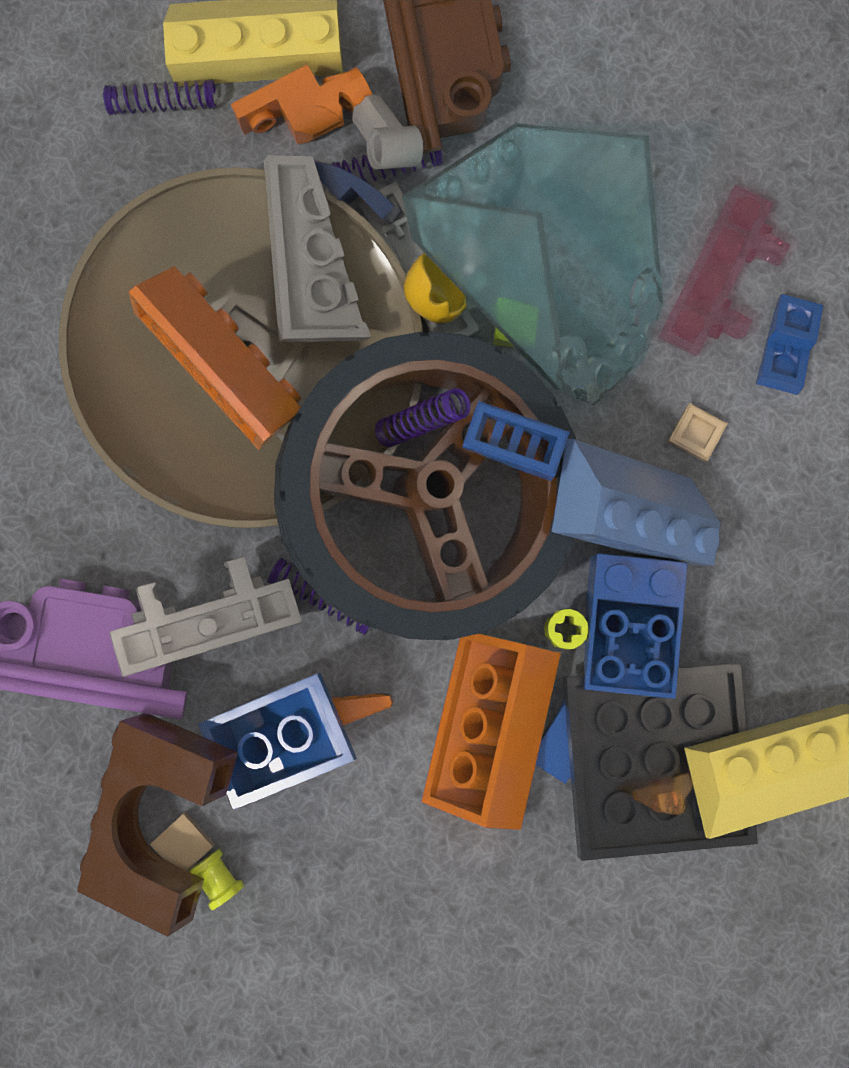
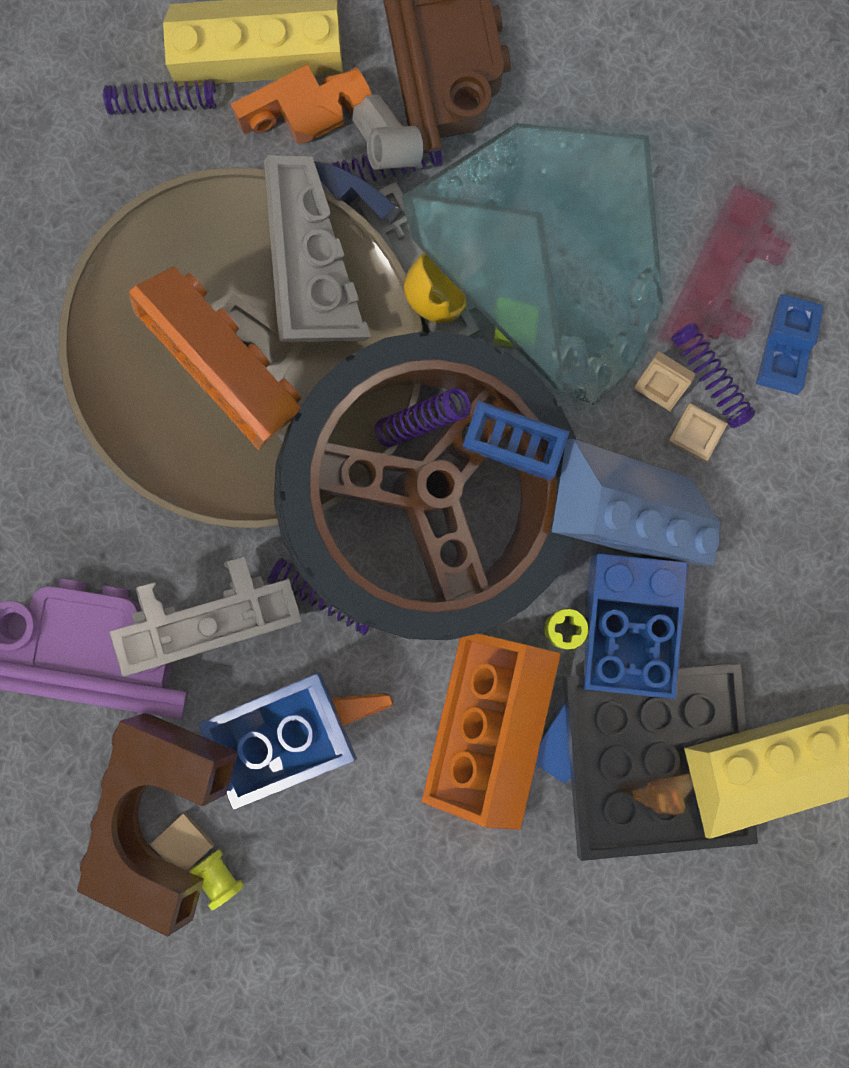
none -> tan tile [633,351,695,411]
none -> dark purple piece [671,322,756,428]

